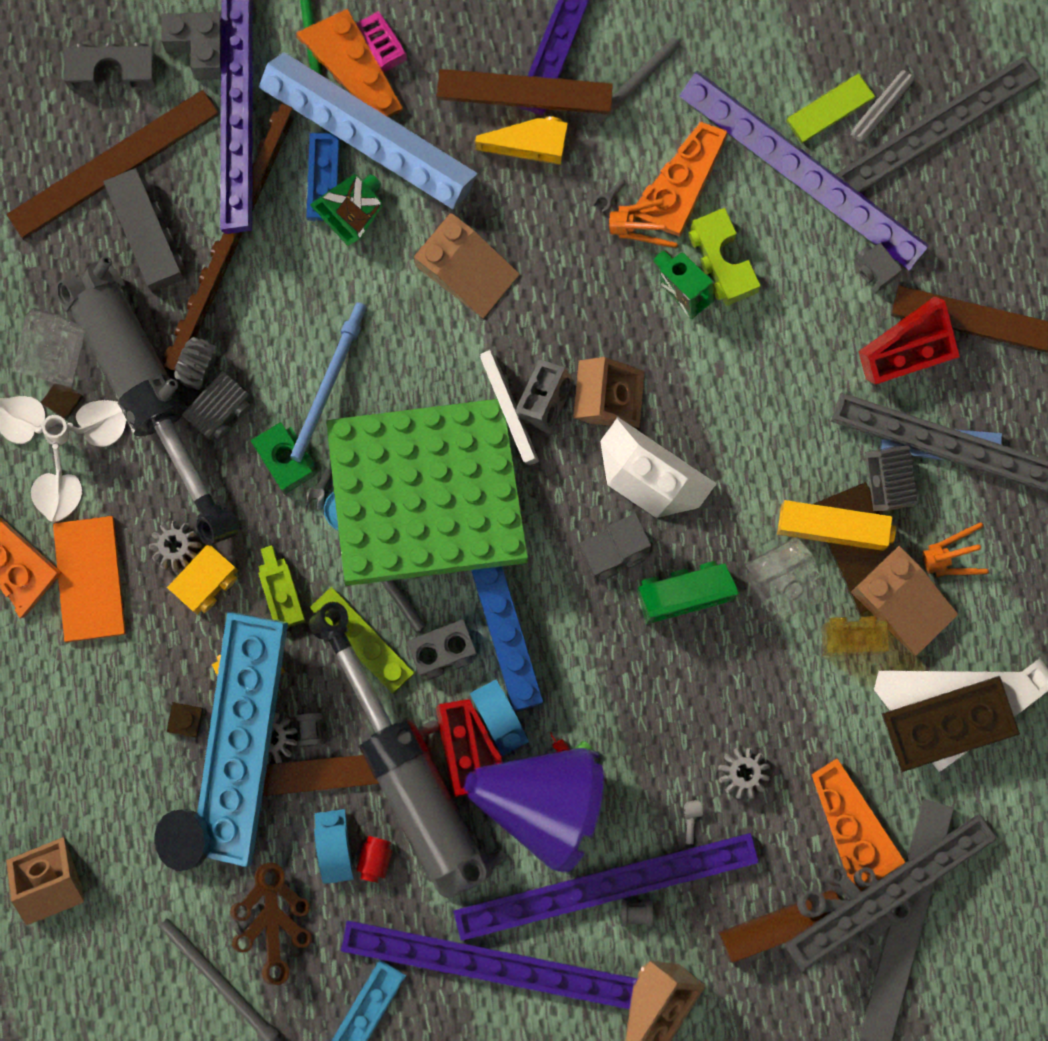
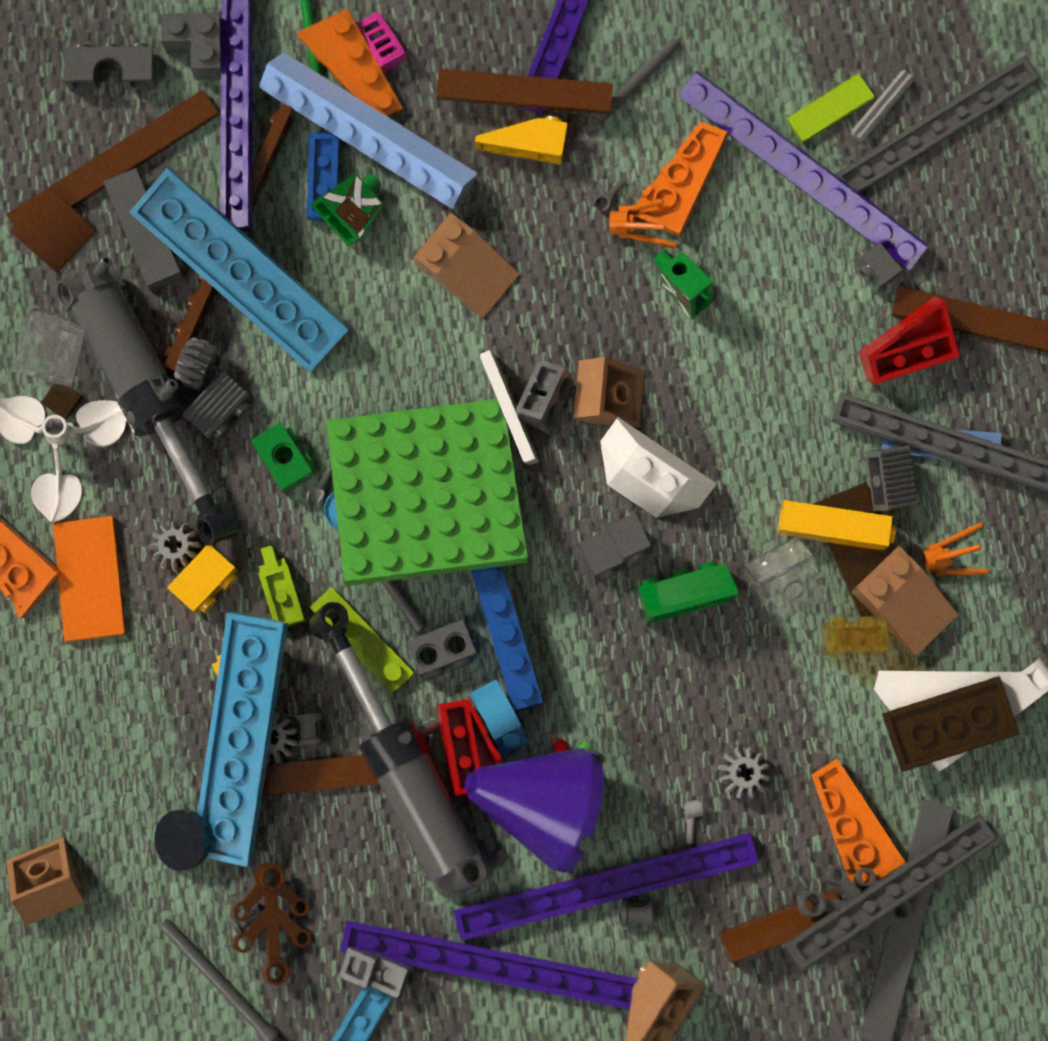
dark brown plate [166,702,203,738] -> none
medium blue bar [290,302,367,462] -> none
dark azure brick [314,809,354,884] -> none
red brick [356,836,393,883] -> none
lime arch [688,208,761,306] -> none
none -> reddish brown slope [9,188,96,273]
none -> dark azure plate [129,167,350,372]
none -> dark grey slope [339,947,412,998]

